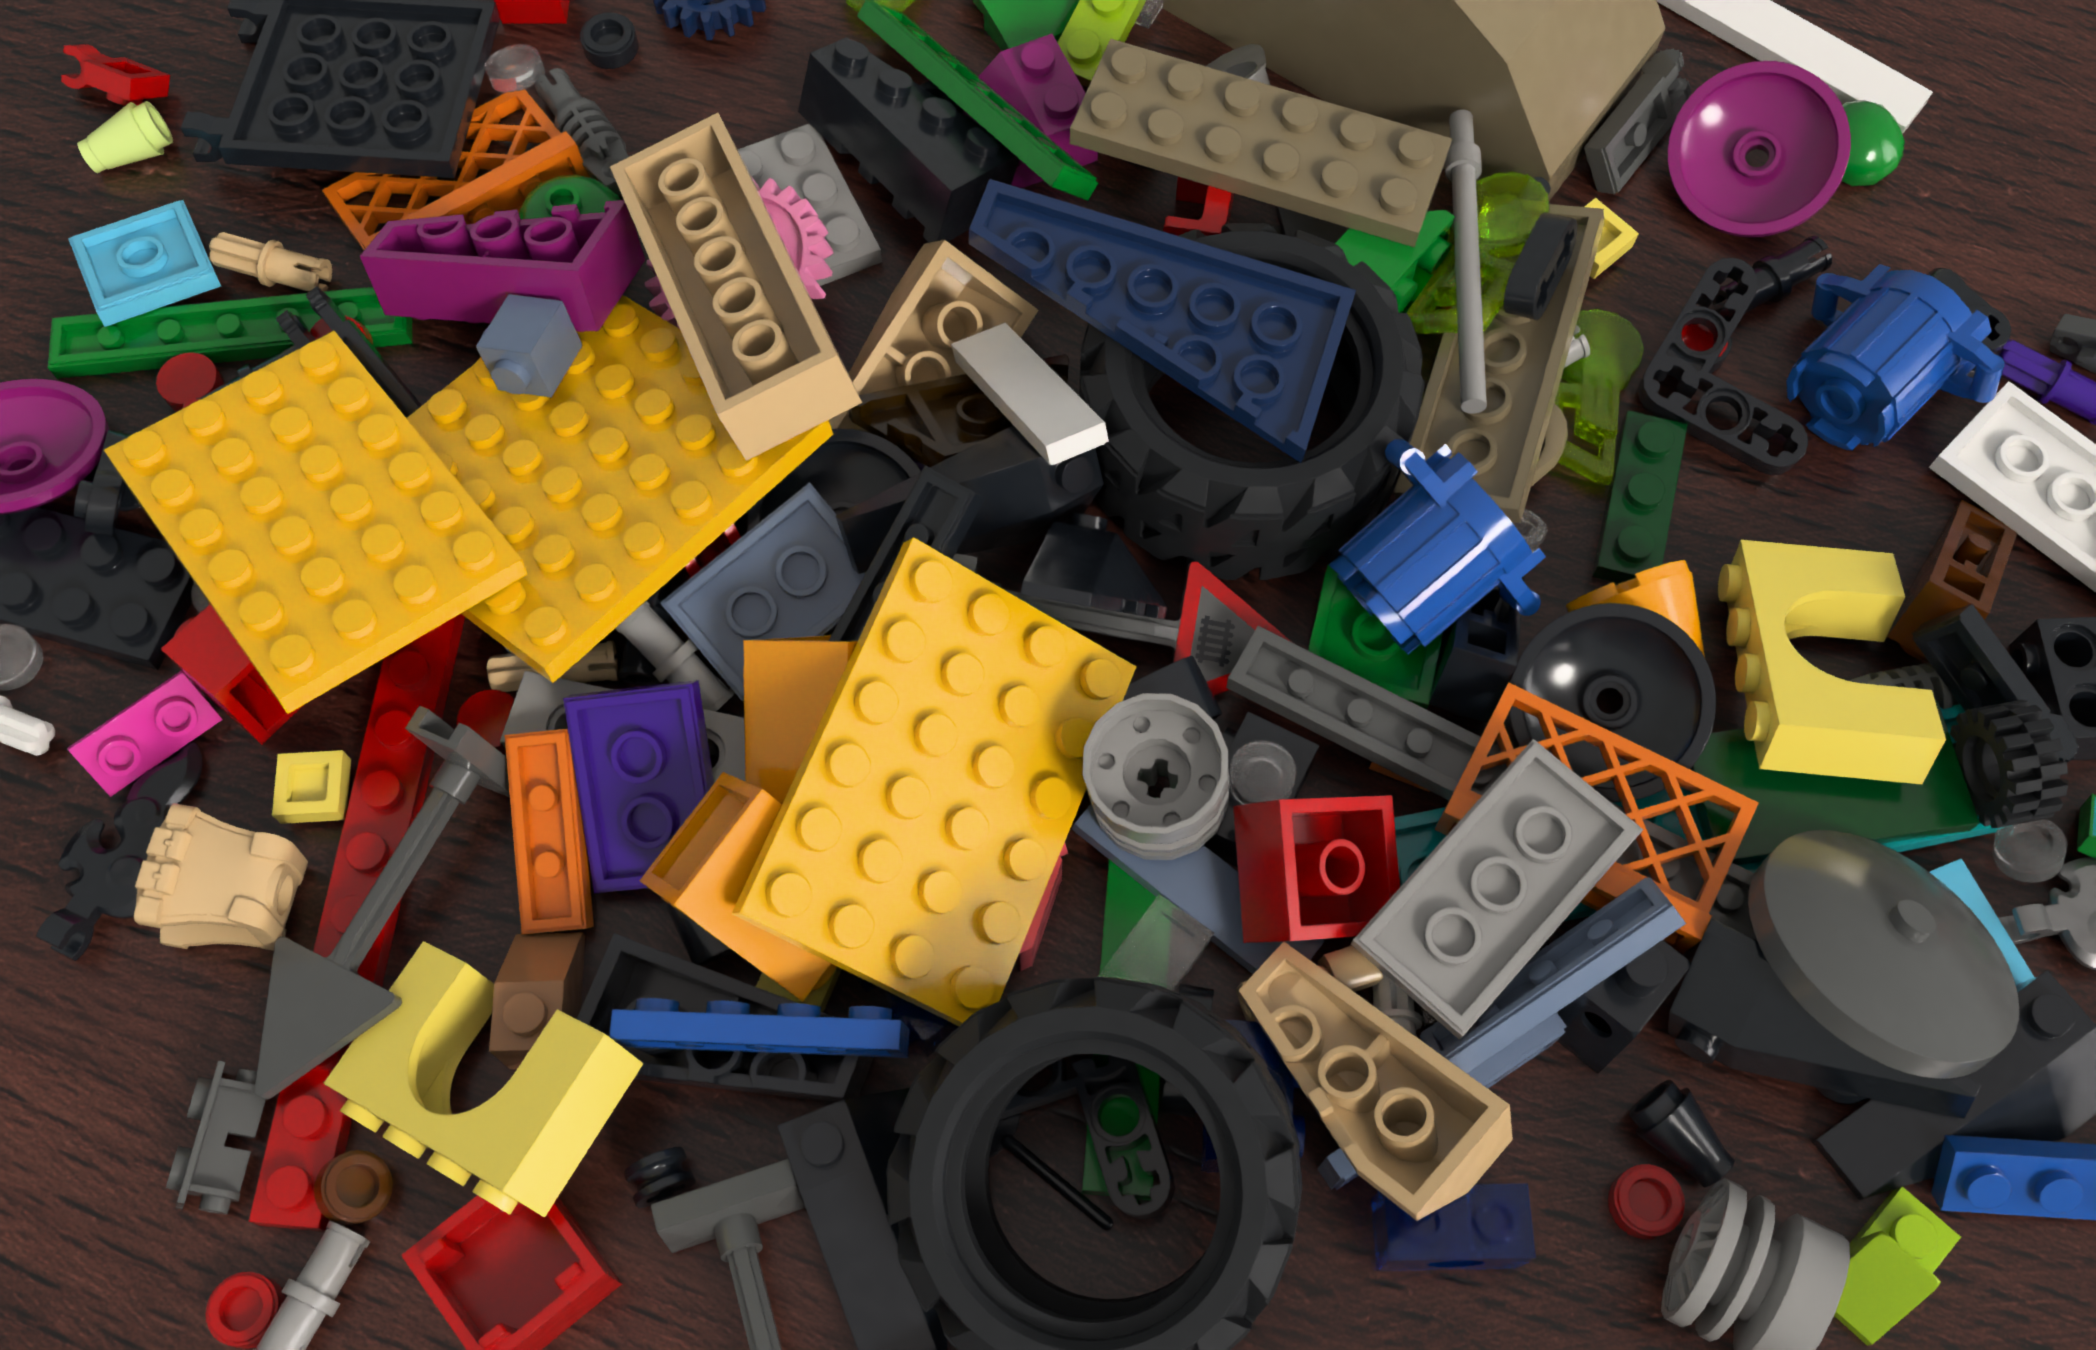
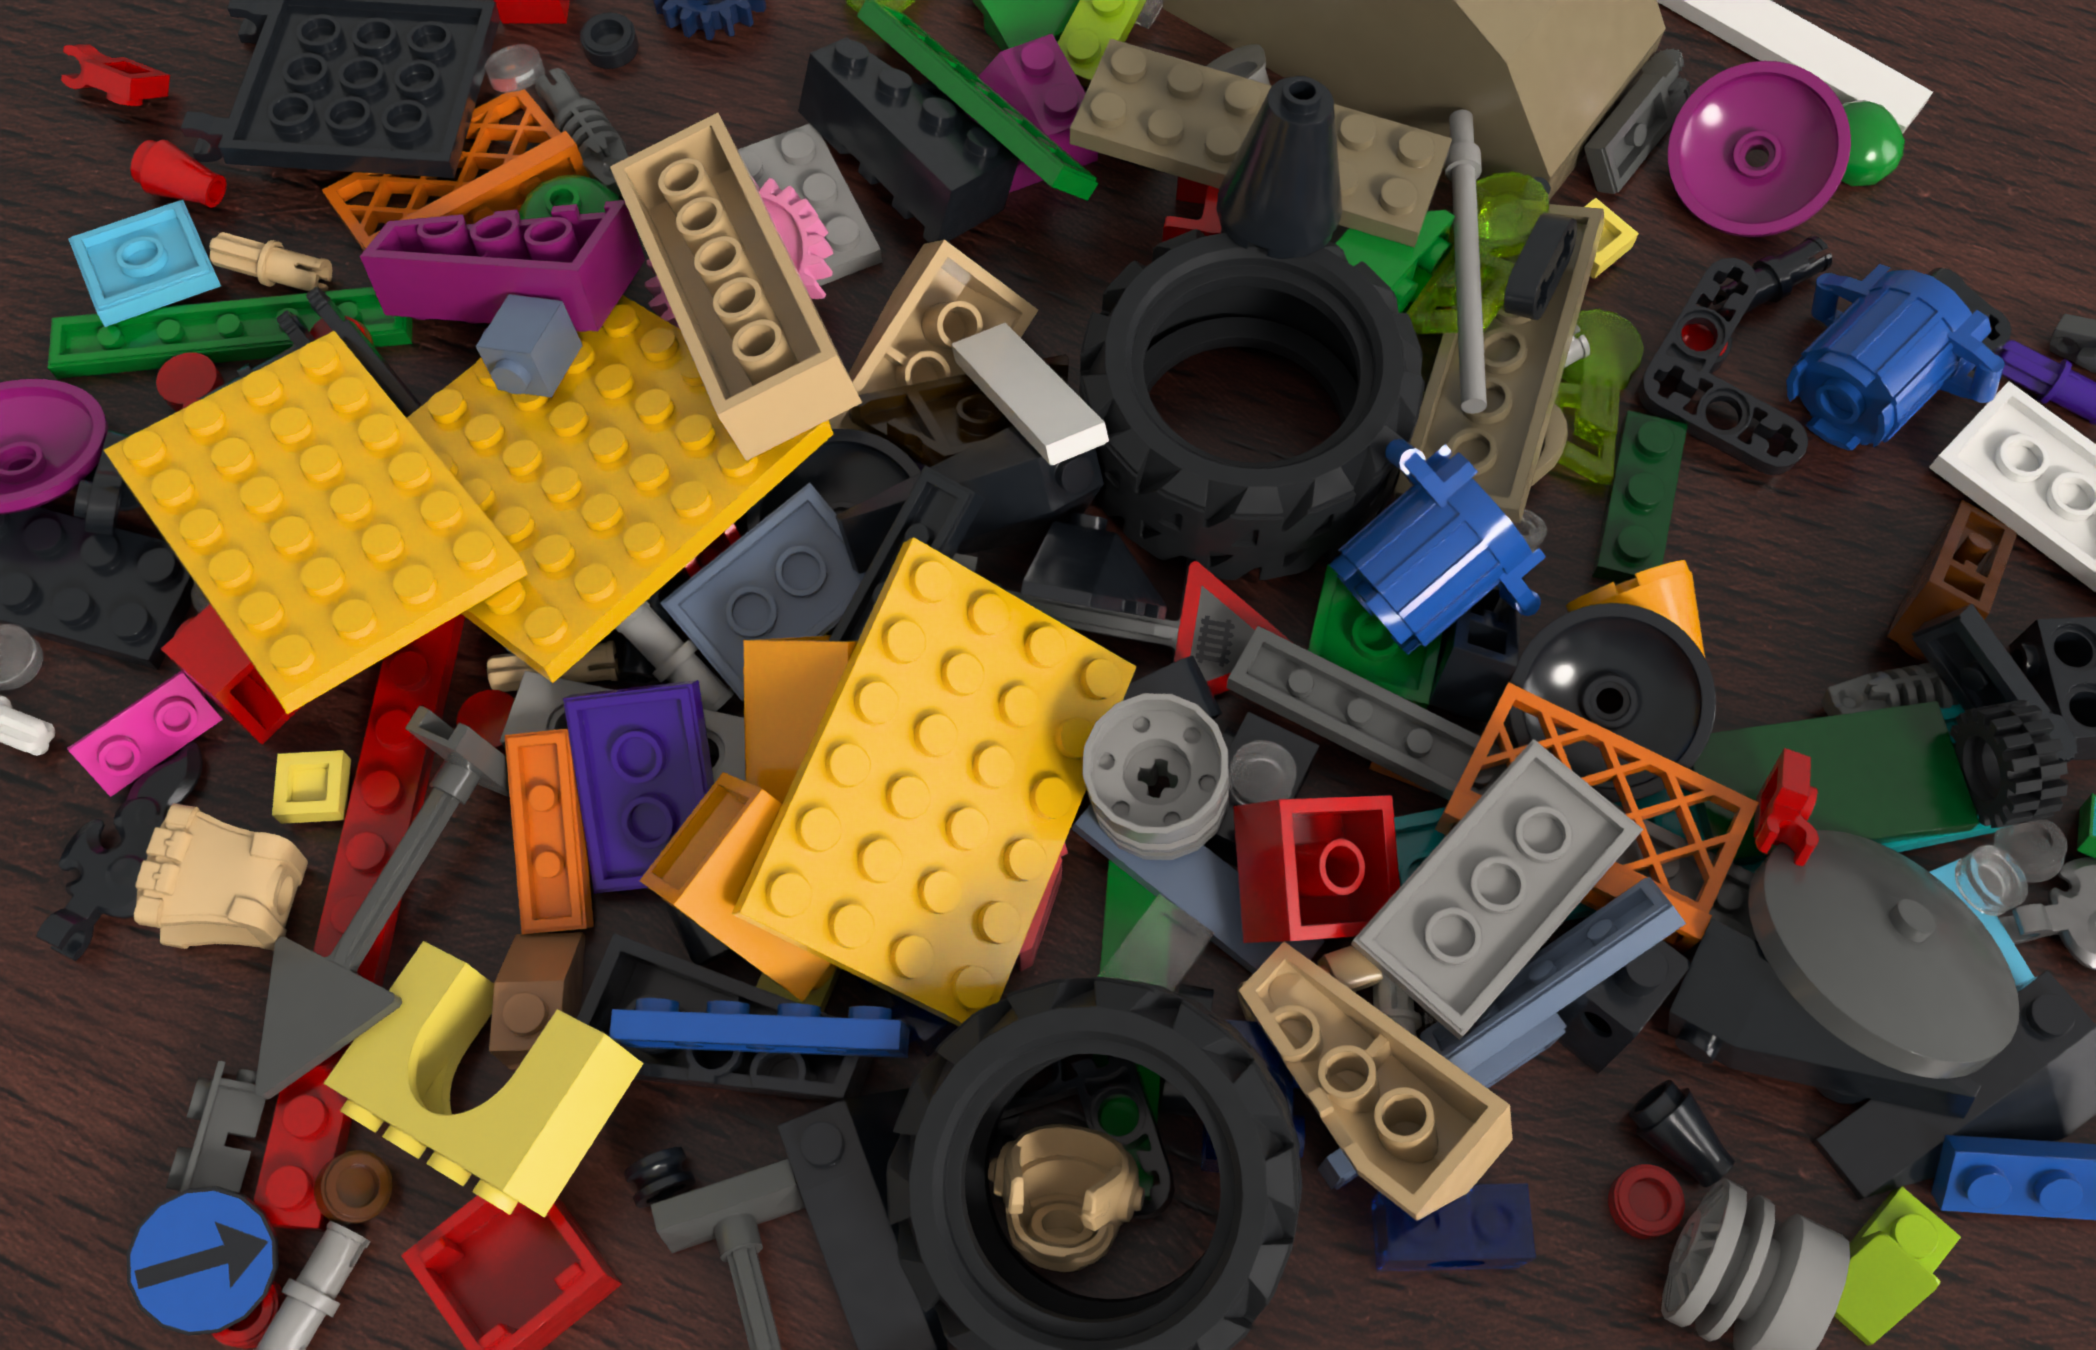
yellowish green cone [77,101,173,173] -> none
dark blue wing [969,179,1356,463] -> none
light yellow arch [1718,540,1946,784] -> none
none -> blue piece [127,1186,279,1336]
none -> red cone [131,139,226,208]
none -> tan helmet [988,1124,1145,1272]
none -> black cone [1216,76,1342,259]
none -> red plate [1753,748,1819,866]
none -> clear tile [1955,845,2028,916]

